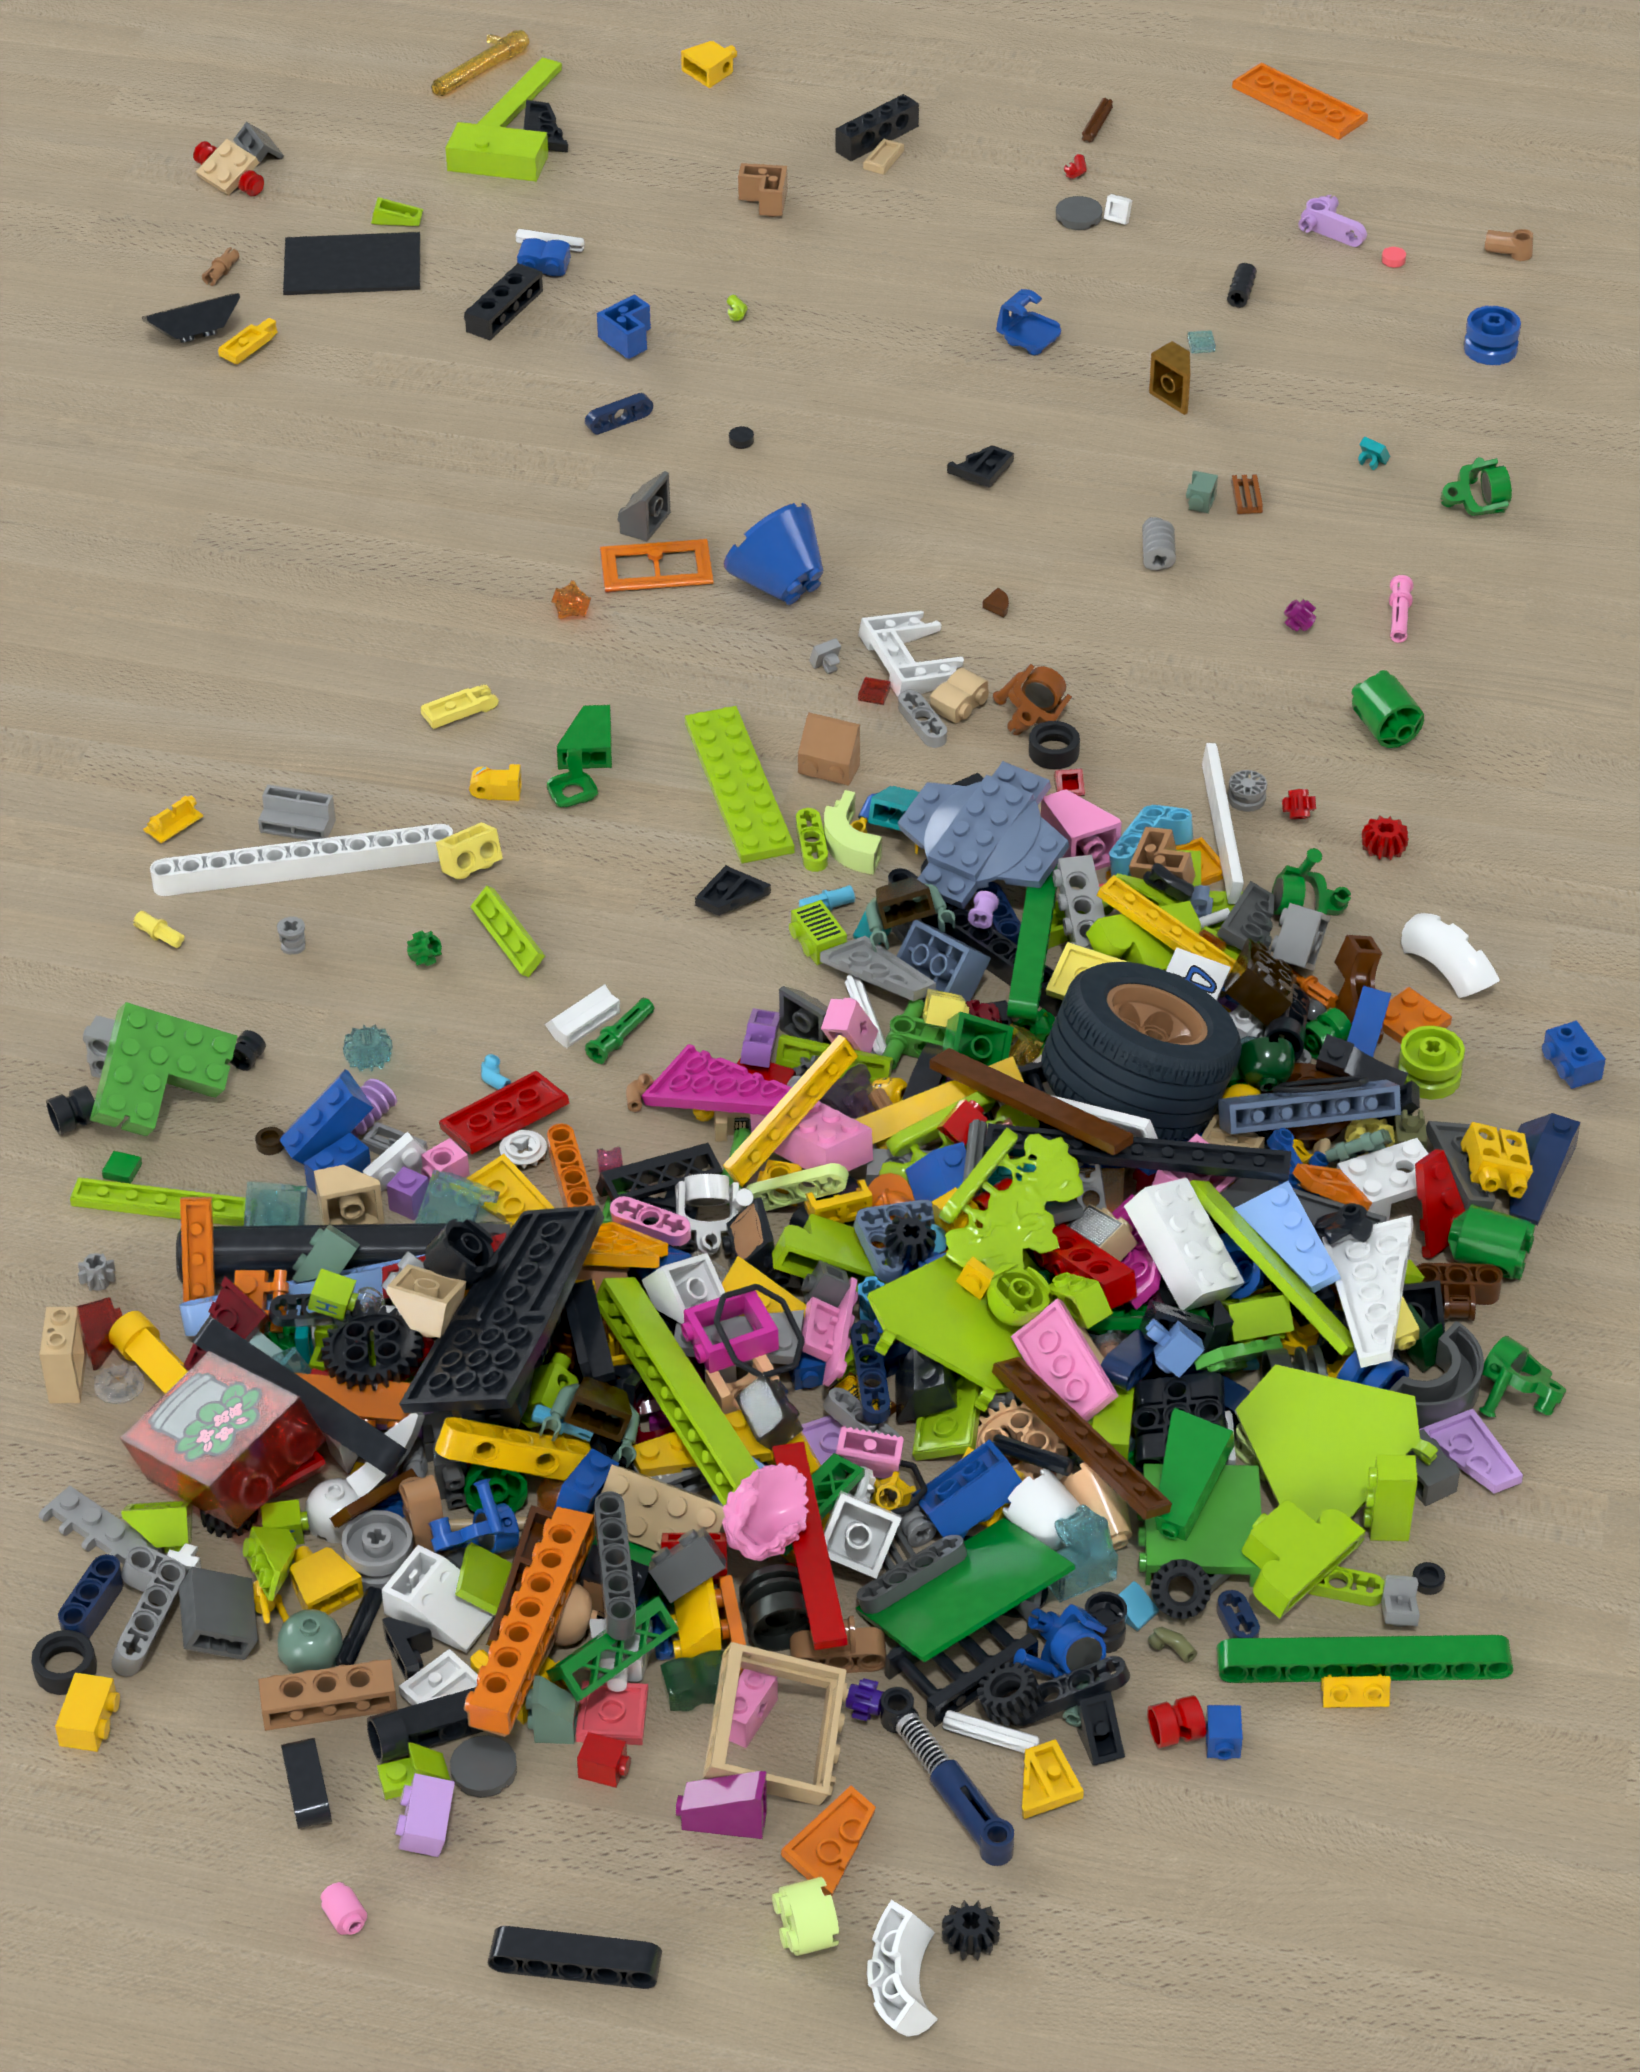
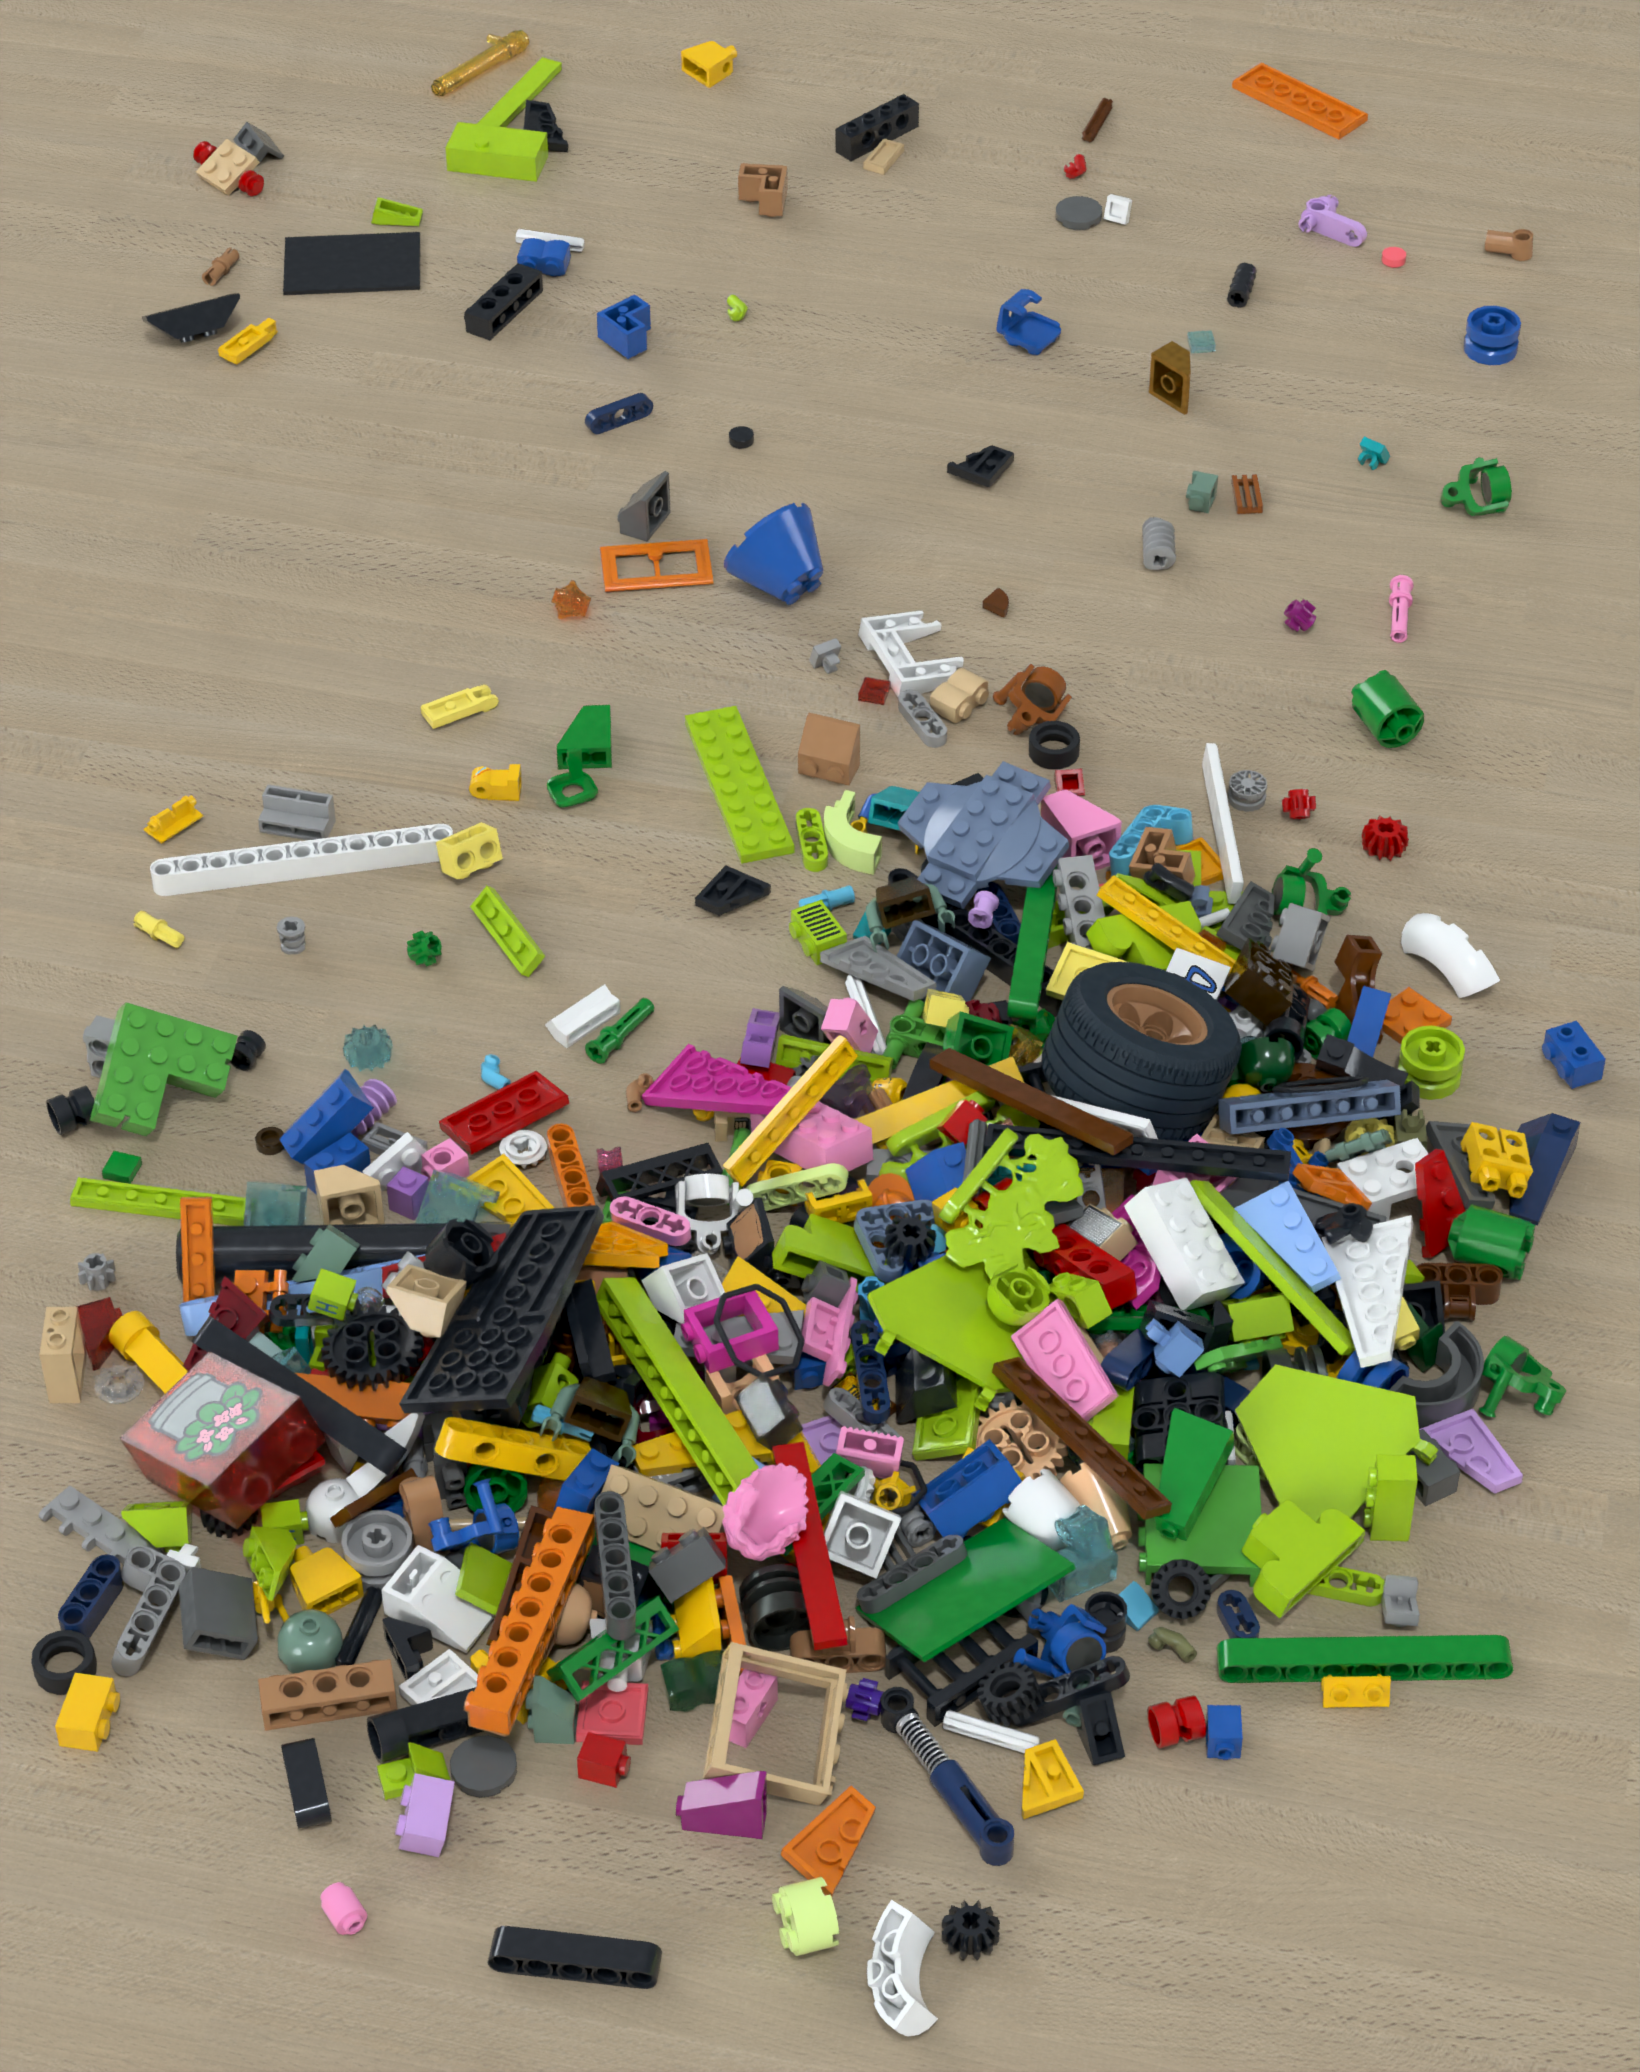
yellow plate [956,1257,995,1300] -> none
black axle [993,1434,1075,1476] -> none
black tile [1412,1562,1445,1595] -> none

